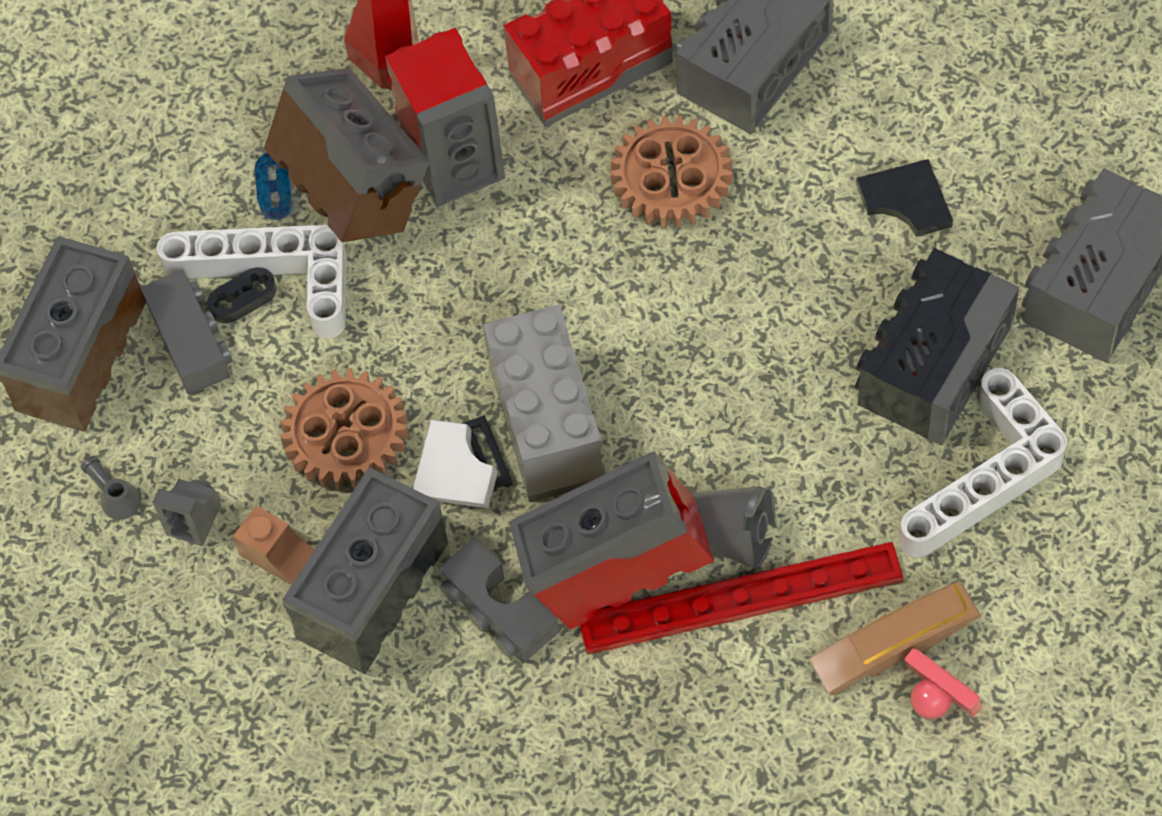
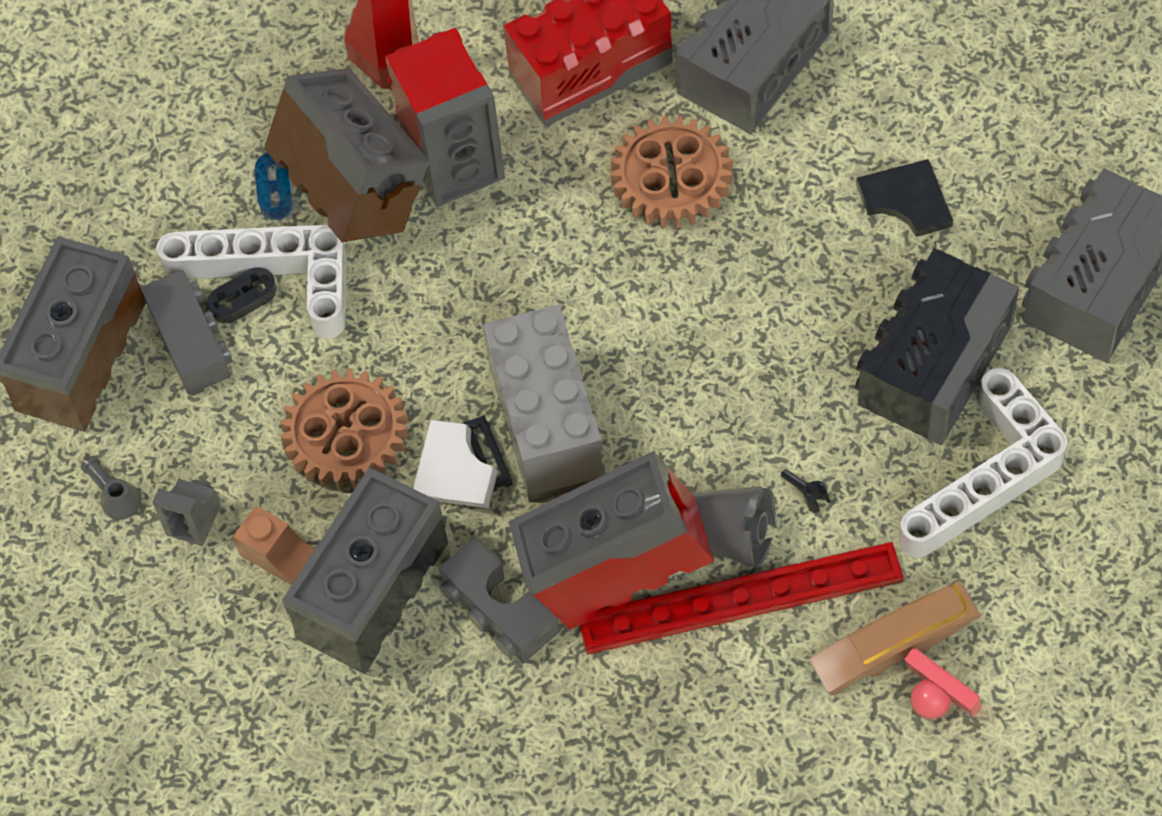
none -> black hand [781,469,831,513]

